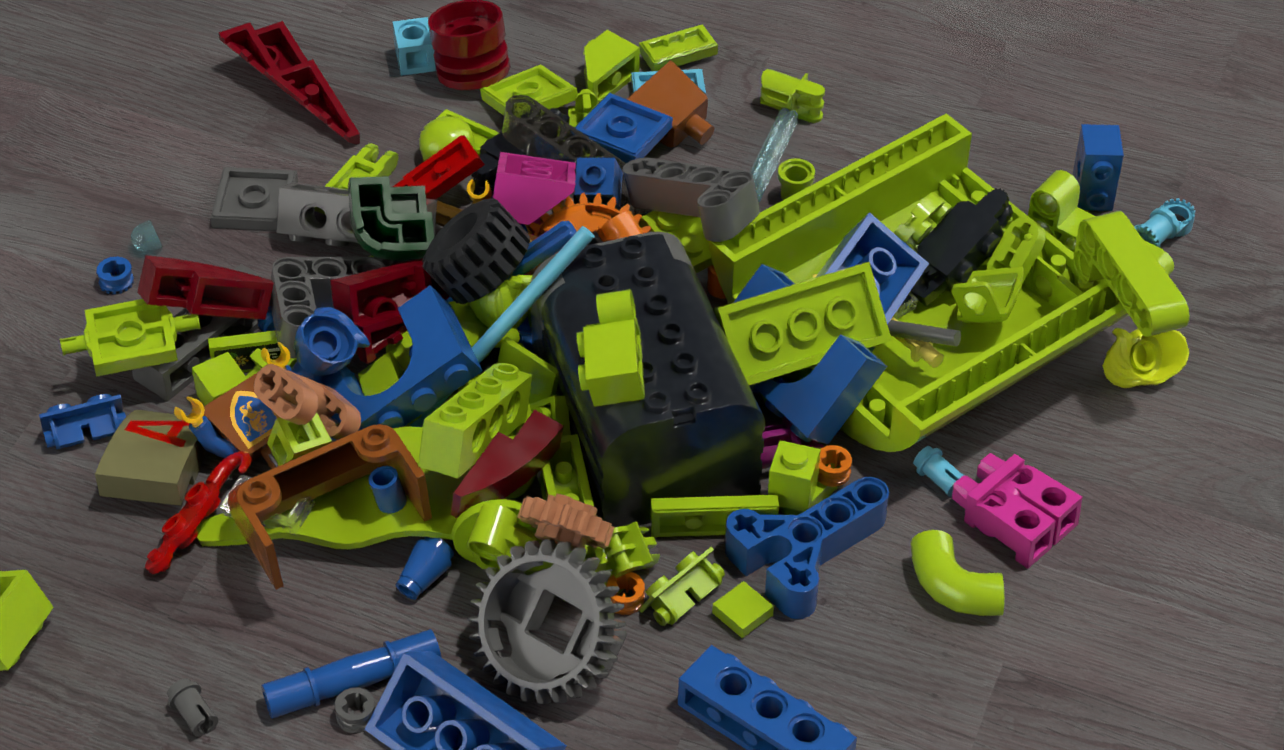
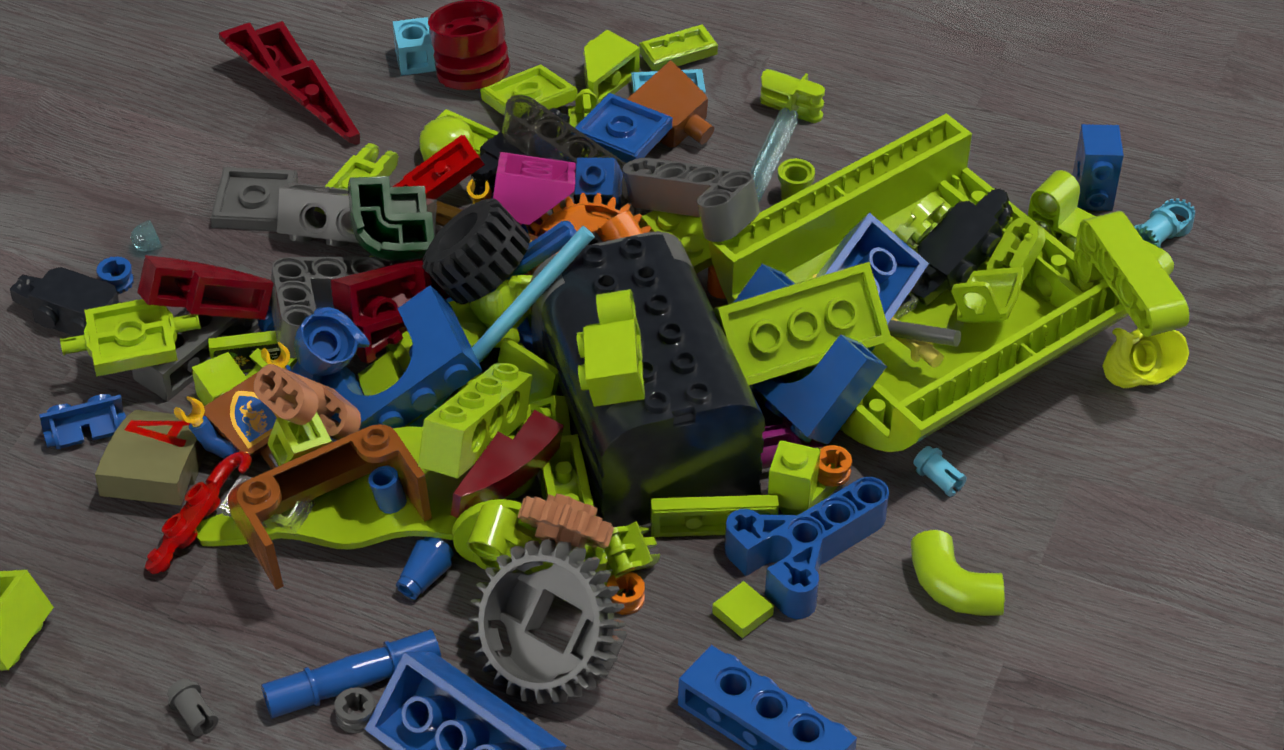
lime hinge [639,547,725,626] -> none
dark pink hips [952,453,1083,569] -> none
none -> black hinge [10,267,122,336]

